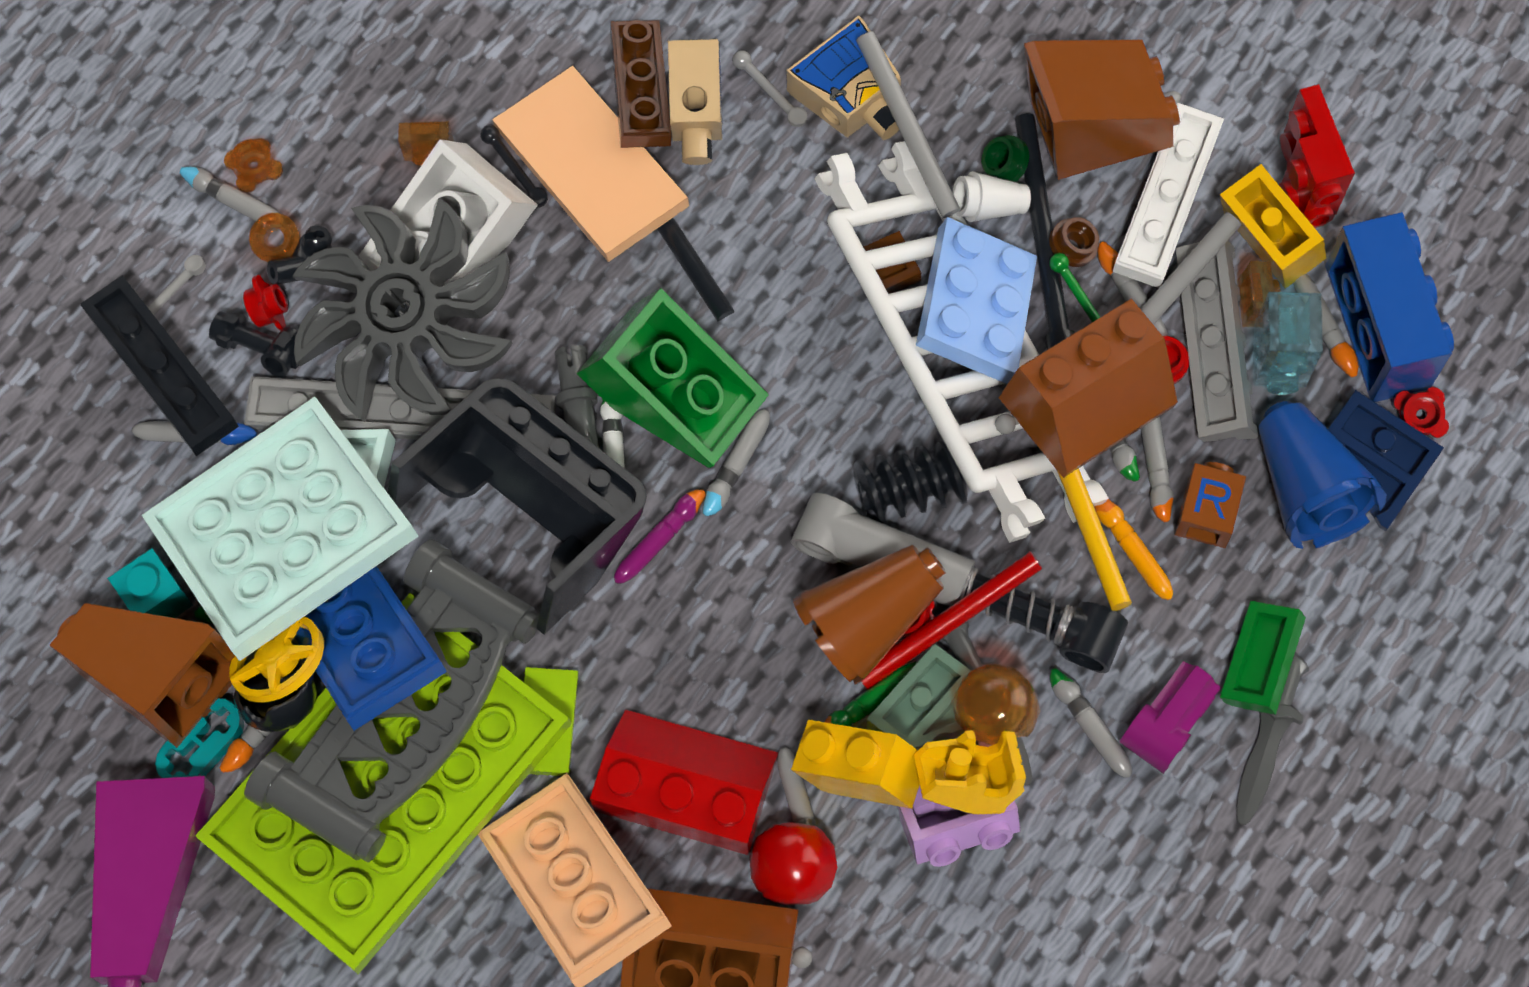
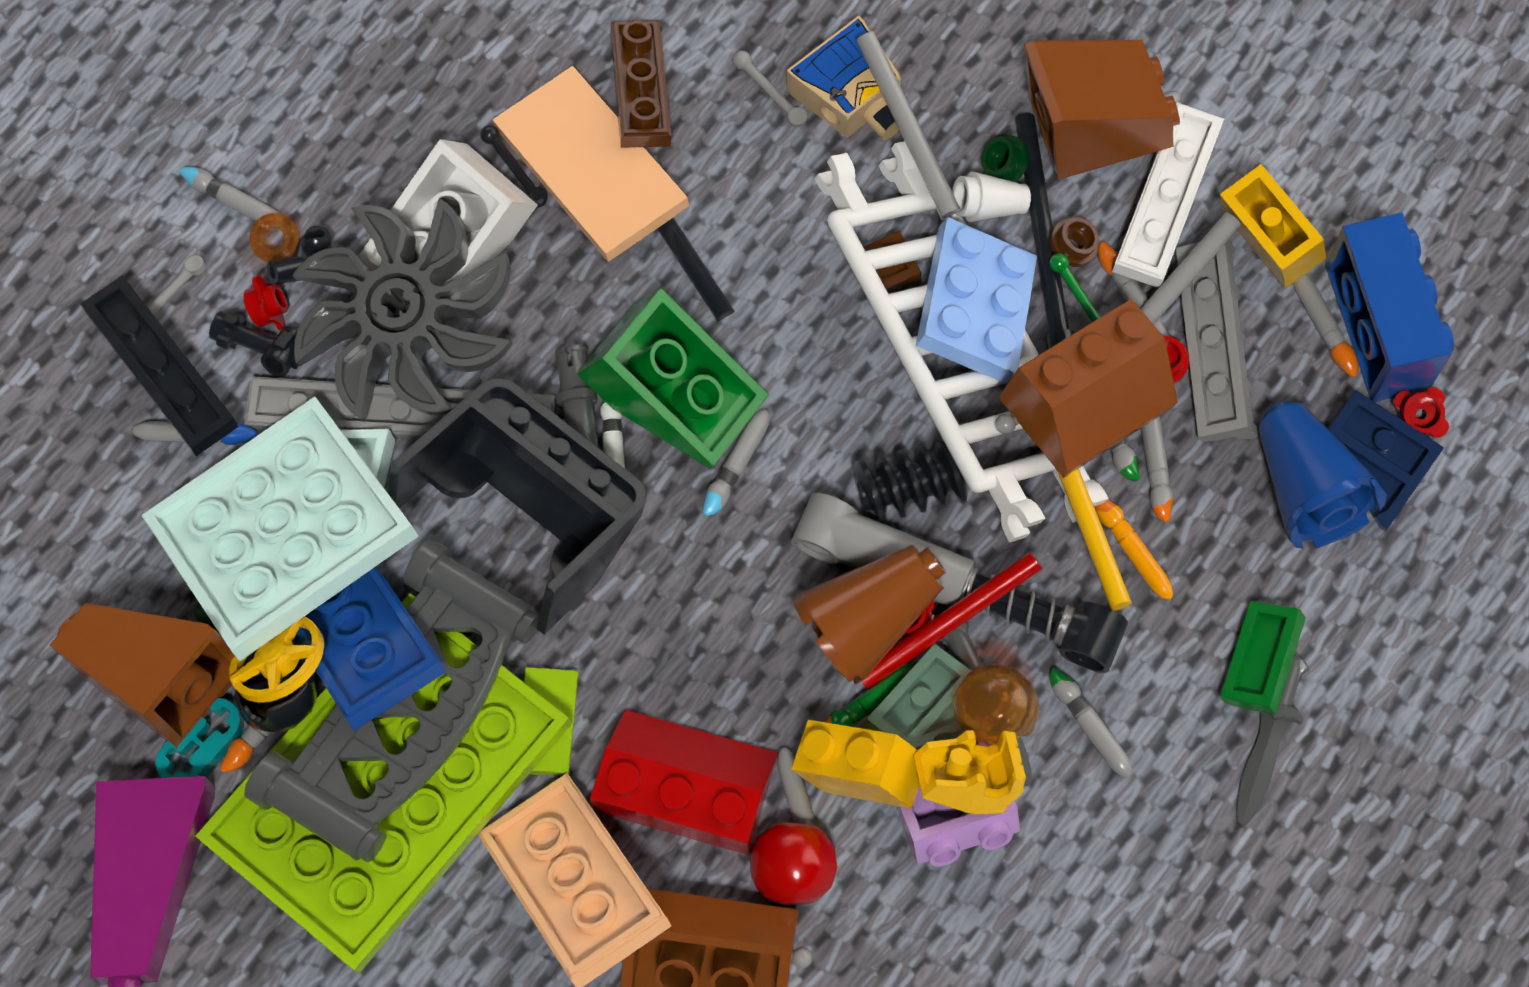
teal brick [107,548,193,618] -> none
clear orange plate [224,138,283,192] -> none
clear orange plate [398,121,454,166] -> none
magenta piece [614,490,706,584] -> none
tan torso [668,39,722,165] -> none
magenta piece [1119,661,1221,774] -> none
dark orange brick [1175,462,1246,548] -> none
clear orange plate [1237,261,1281,327] -> none
clear light blue brick [1253,292,1323,395] -> none
red plate [1279,84,1355,228] -> none

